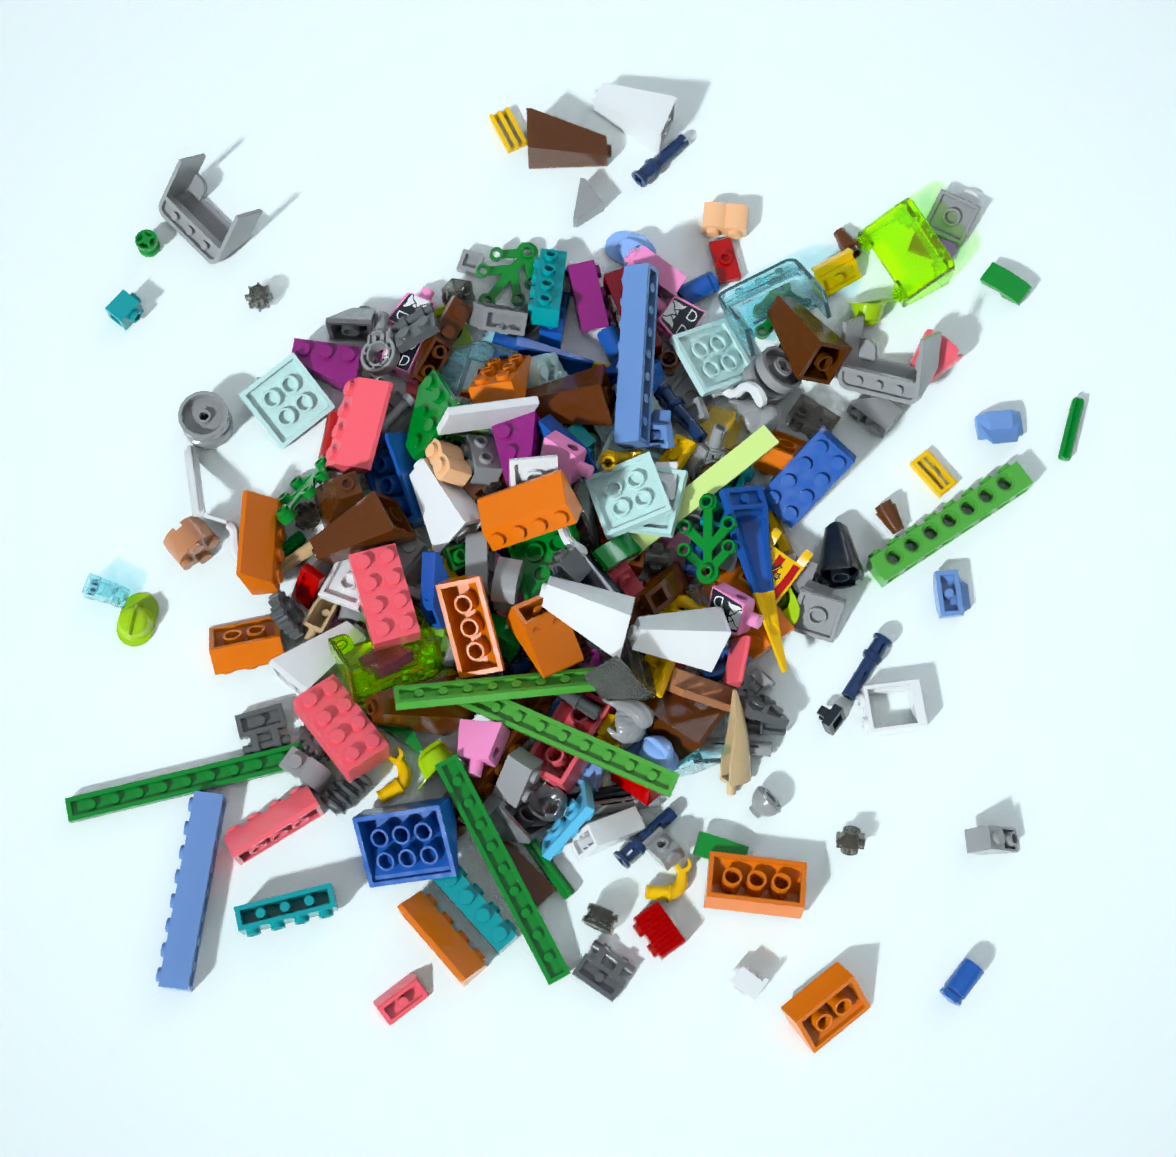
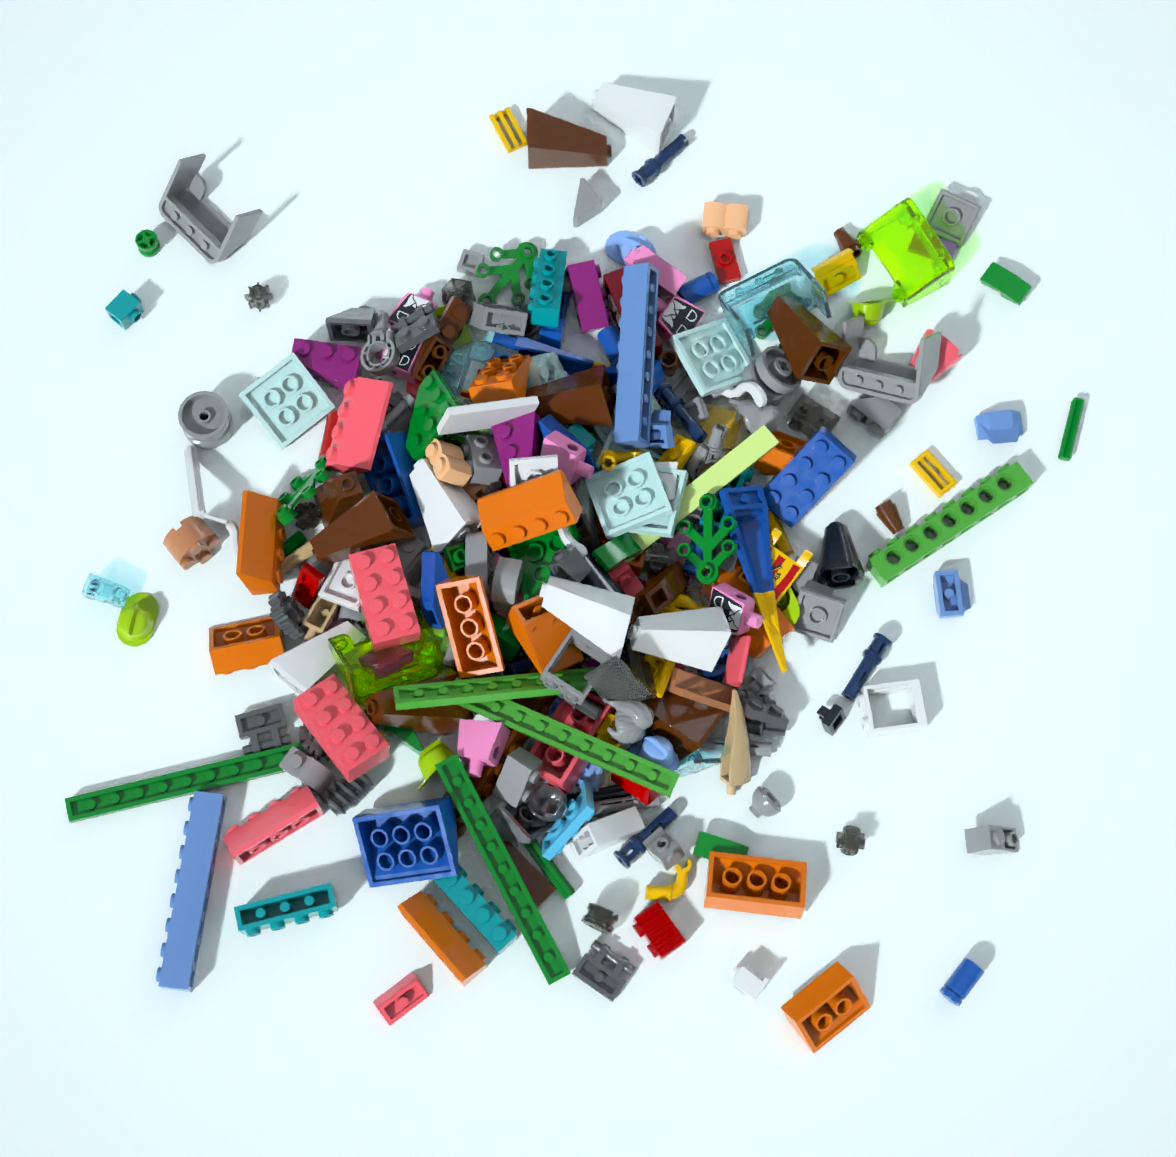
yellow piece [376,746,412,804] -> none
none -> light grey window [540,628,612,705]

